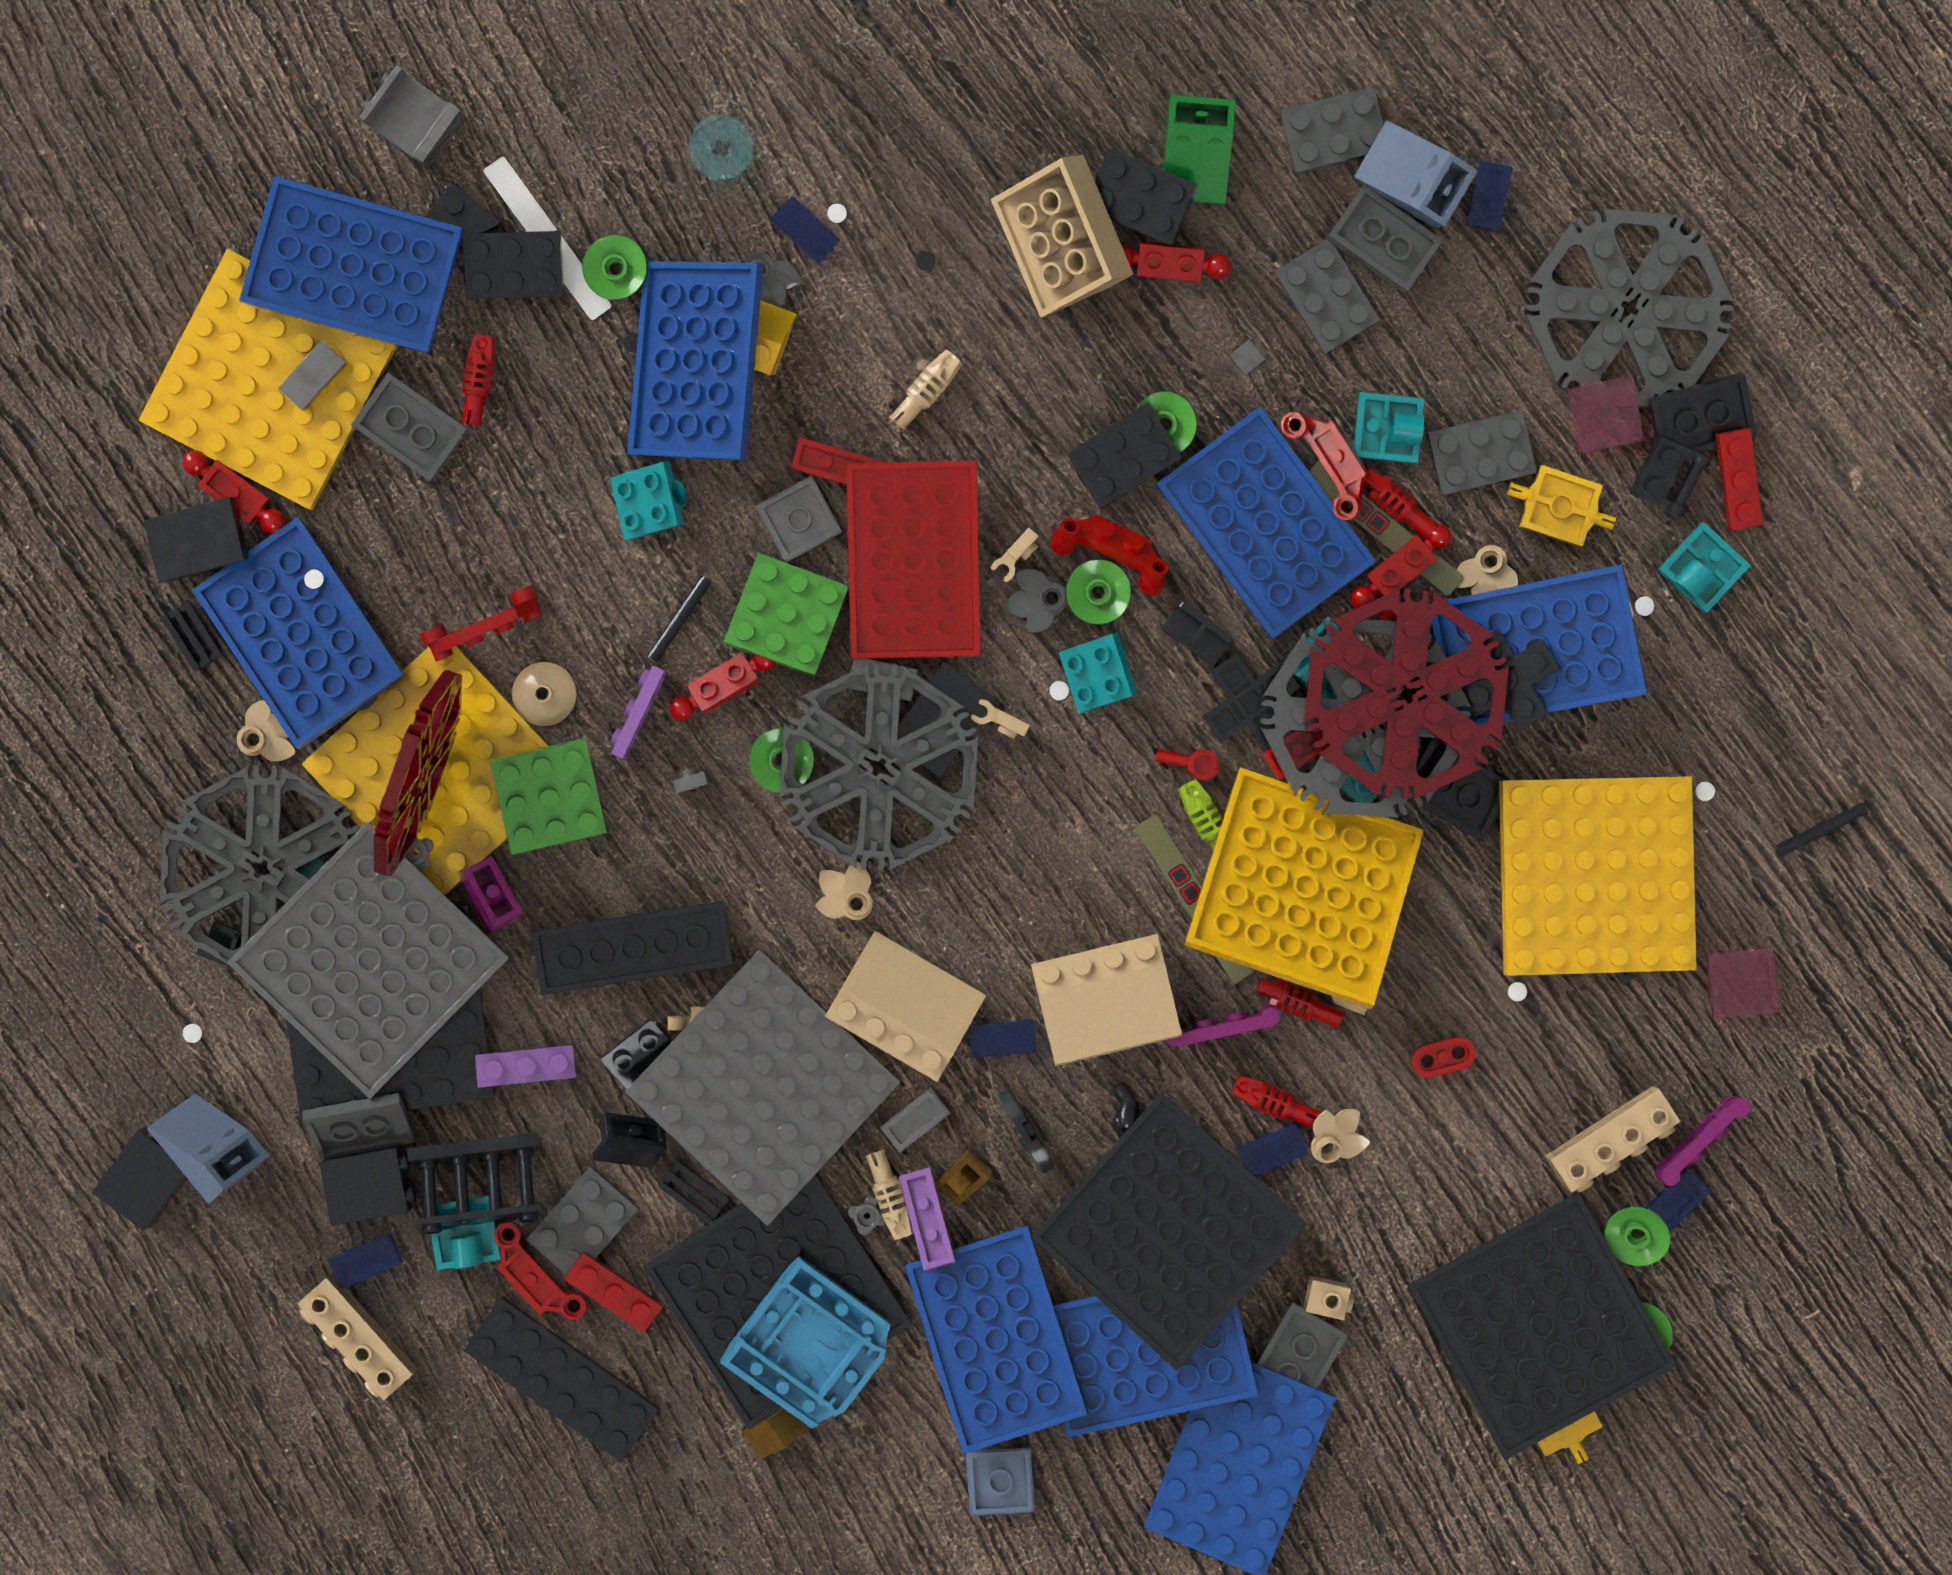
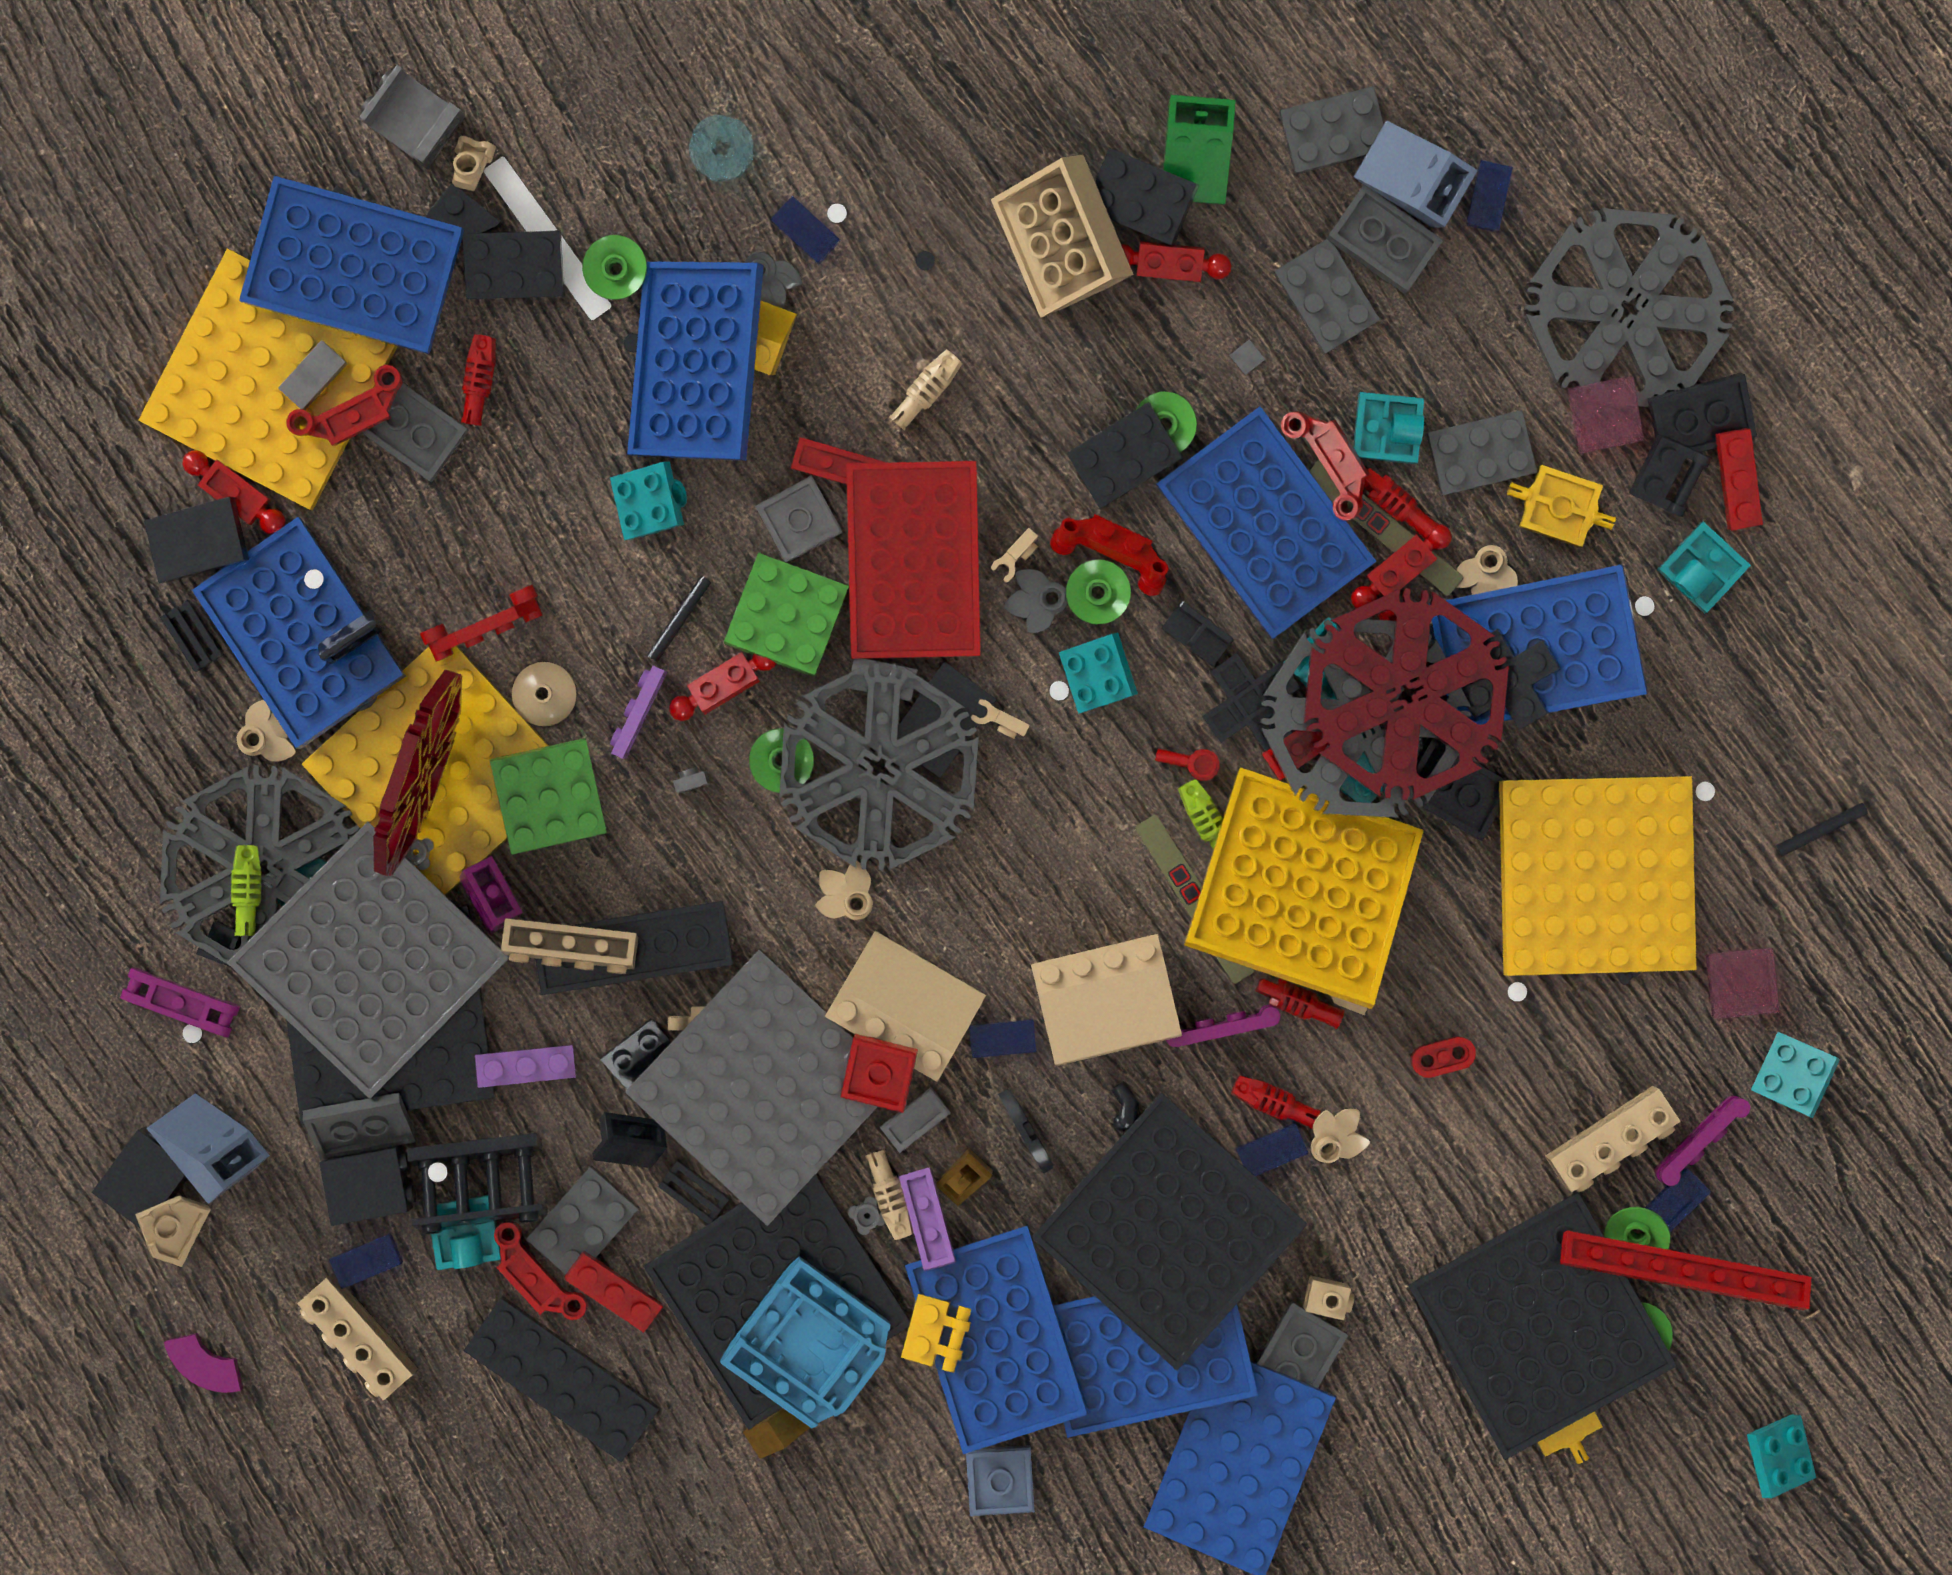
none -> magenta plate [120,967,240,1037]
none -> tan plate [135,1196,211,1267]
none -> magenta tile [164,1333,243,1393]
none -> lime hinge [231,845,262,936]
none -> red plate [286,365,403,446]
none -> black slope [318,610,385,664]
none -> white sticker [428,1162,447,1182]
none -> tan plate [452,136,496,191]
none -> tan brick [501,918,638,974]
none -> red tile [841,1034,918,1113]
none -> yellow plate [901,1294,971,1373]
none -> red plate [1560,1231,1812,1310]
none -> teal plate [1747,1414,1816,1499]
none -> teal plate [1751,1032,1840,1118]

